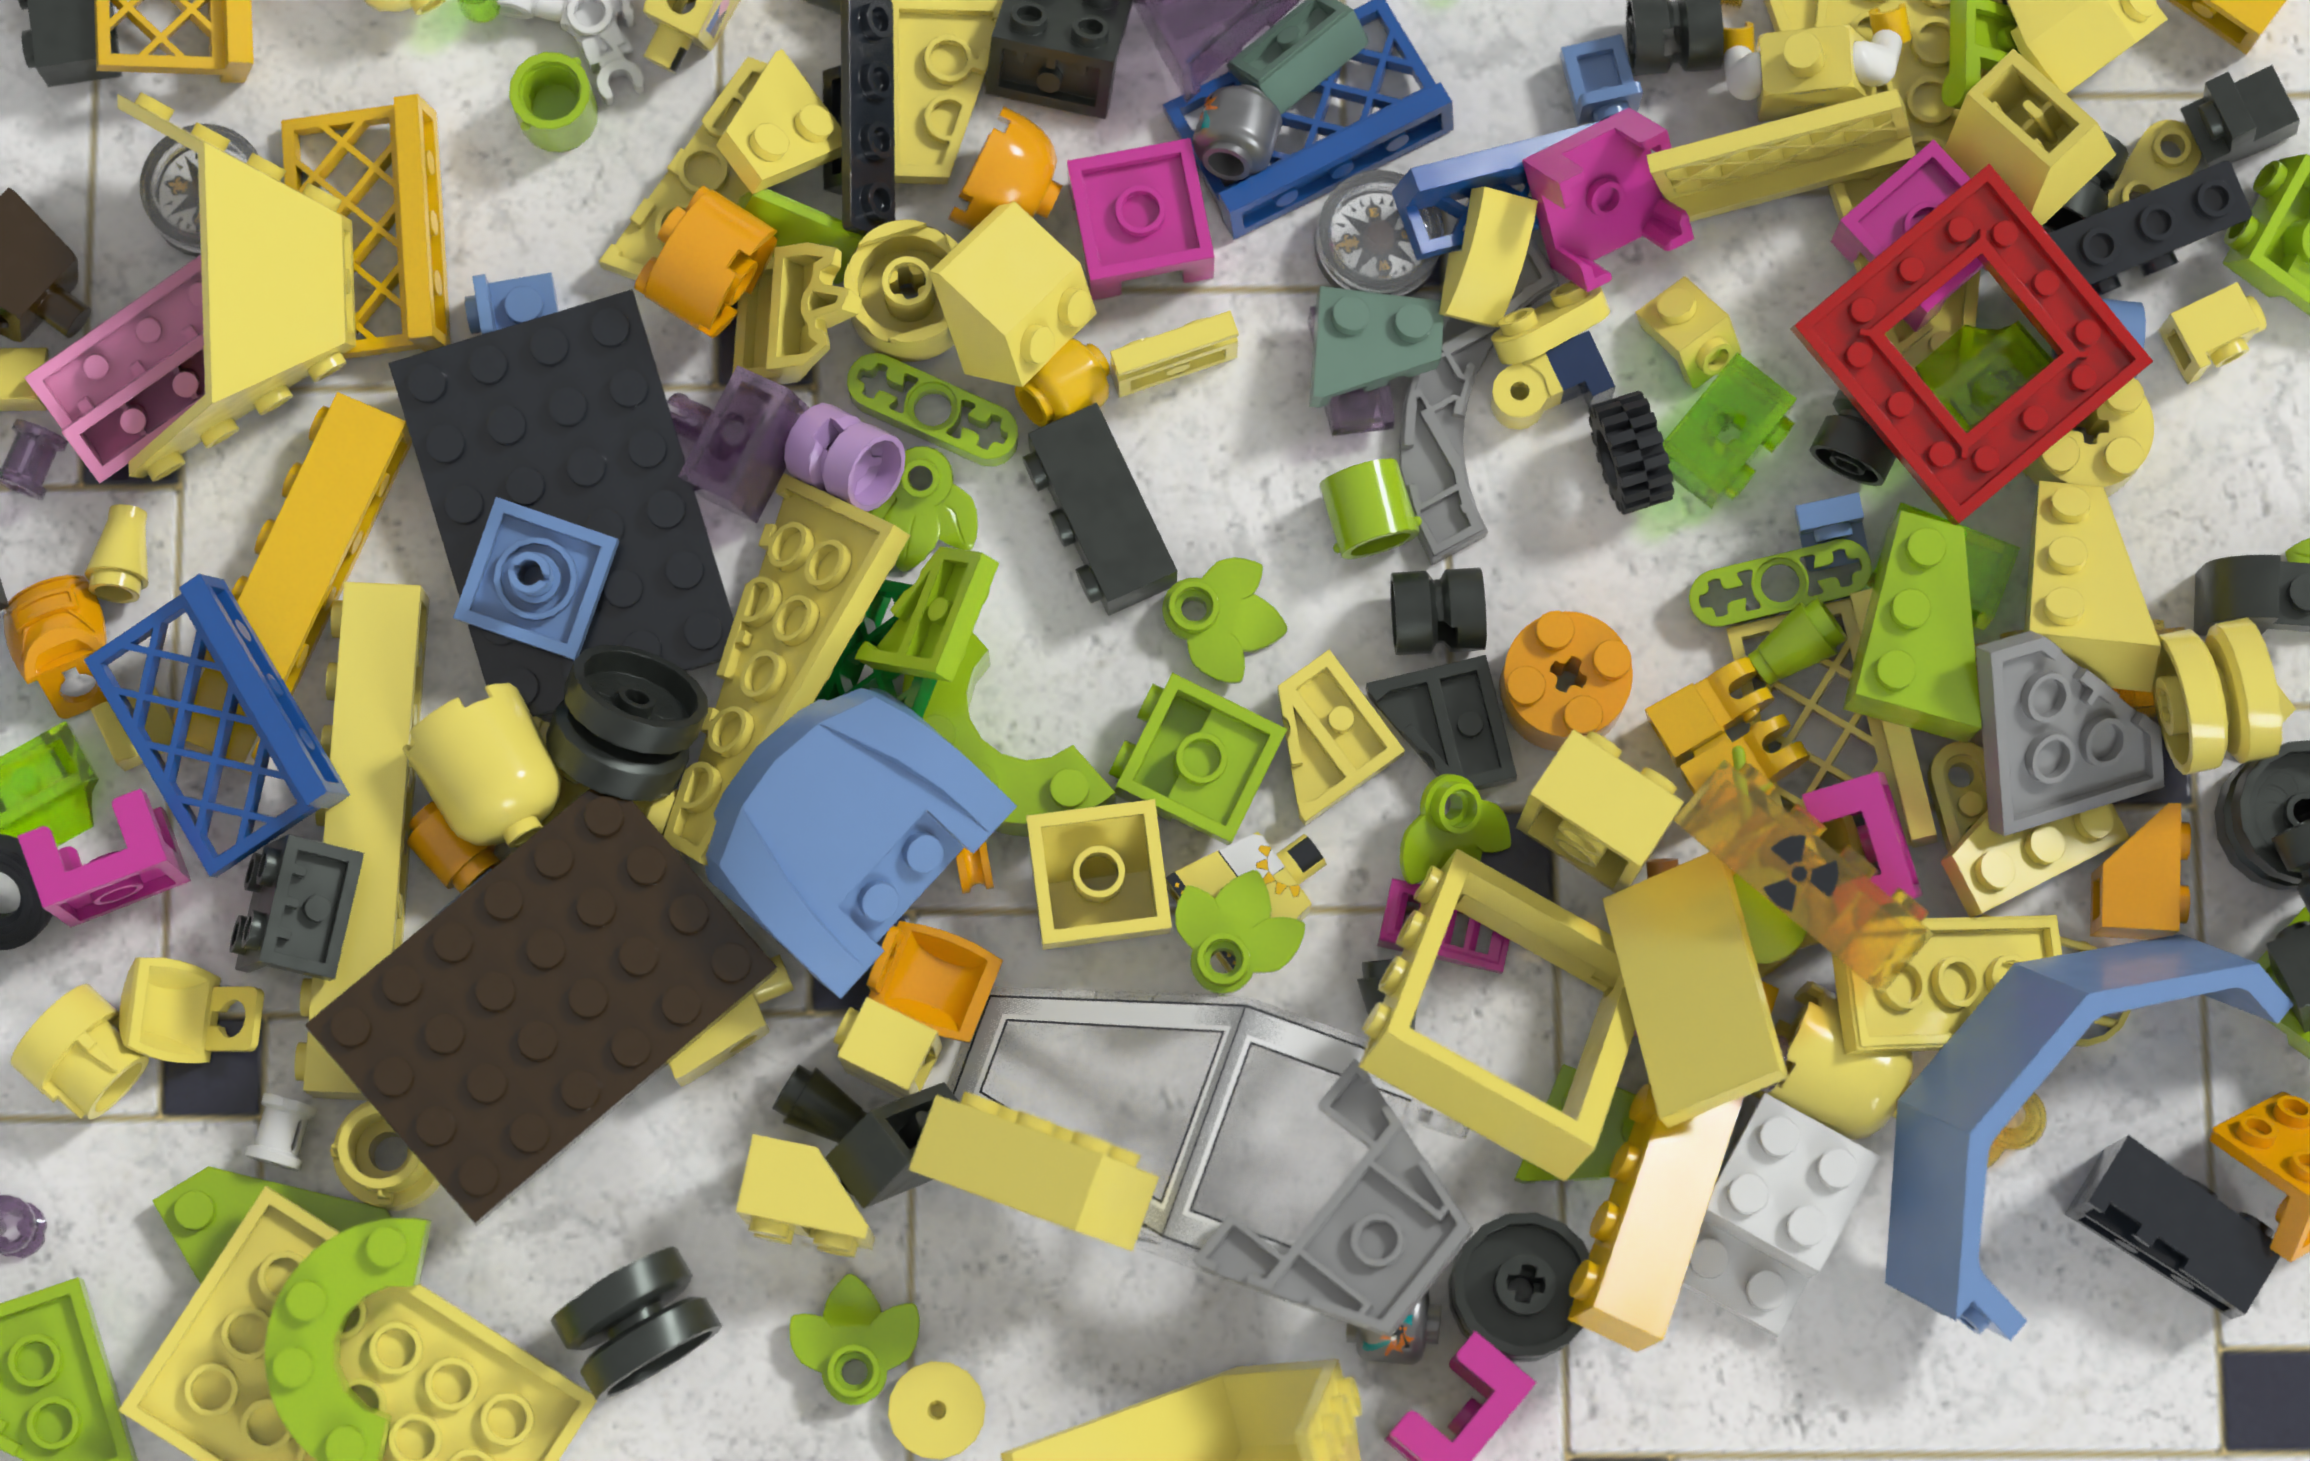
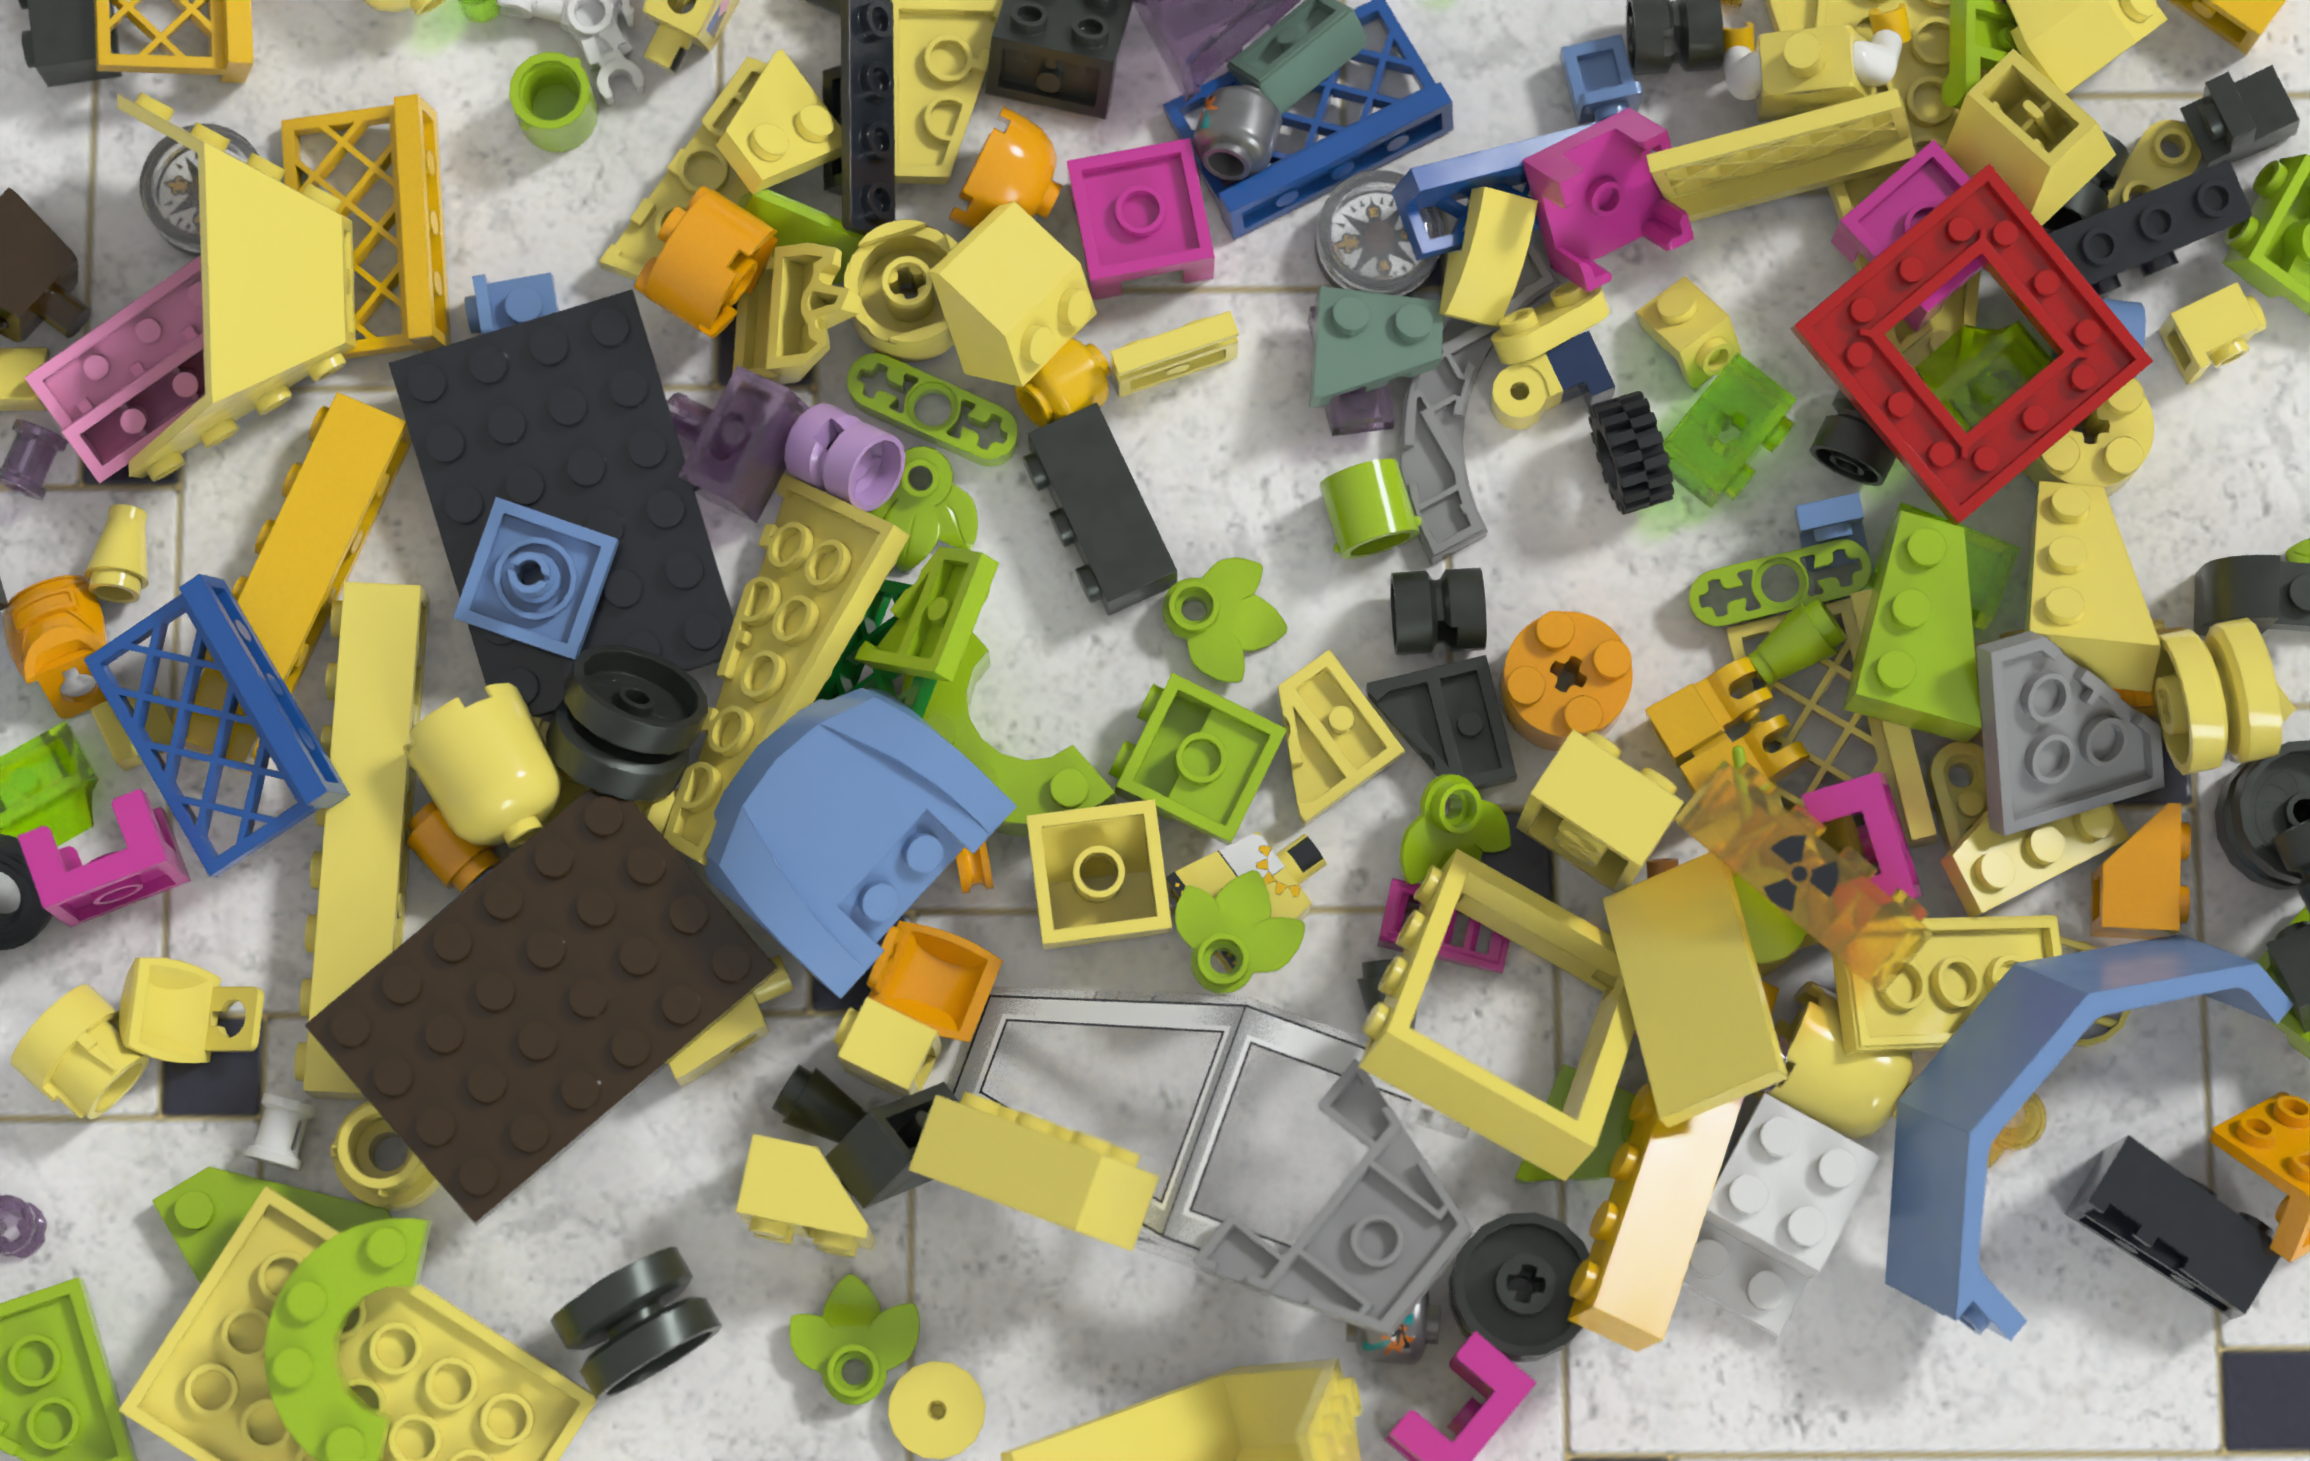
pearl dark grey bracket [230,834,364,981] -> none

